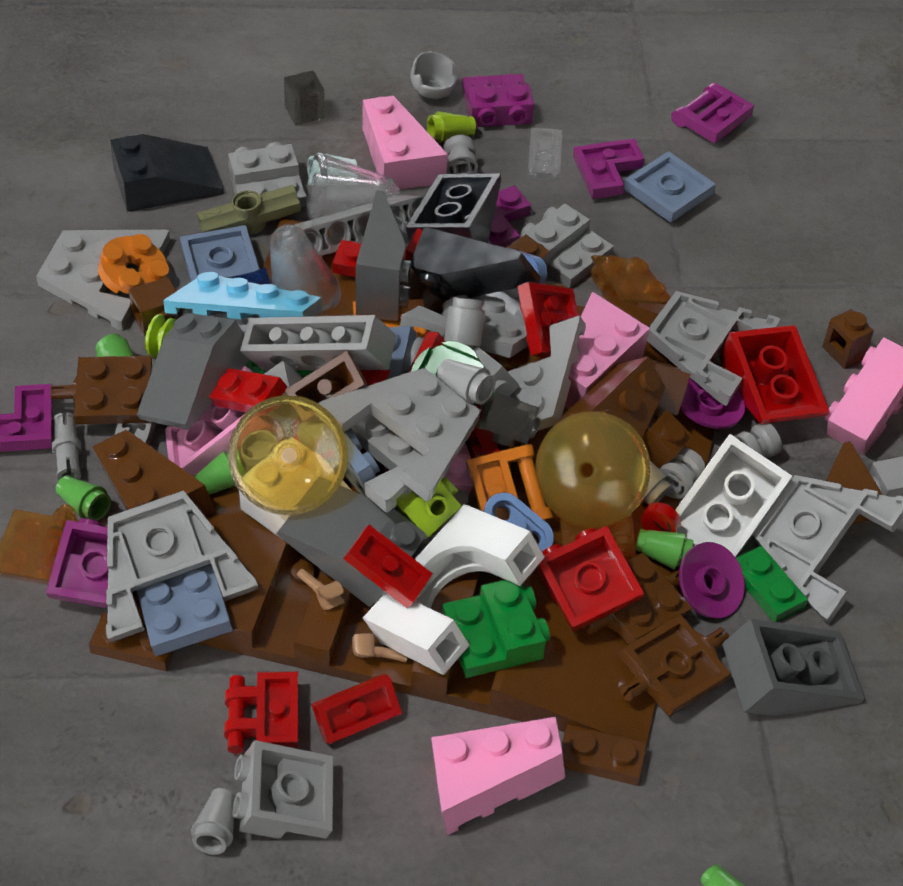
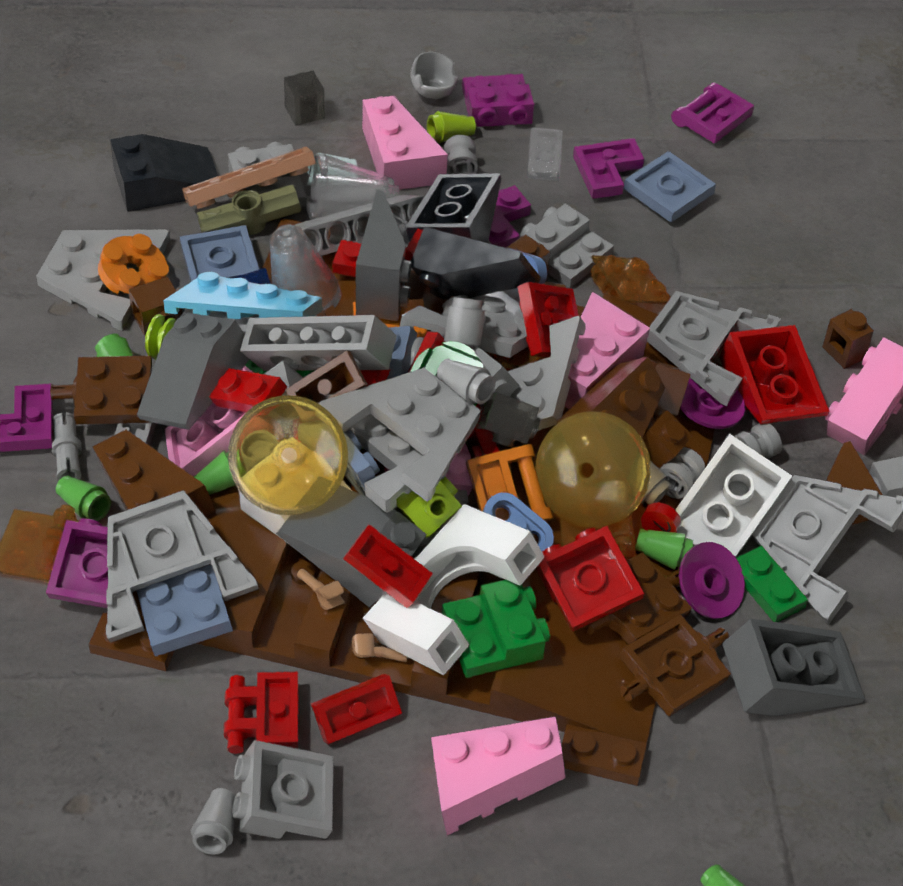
none -> nougat plate [182,147,316,208]

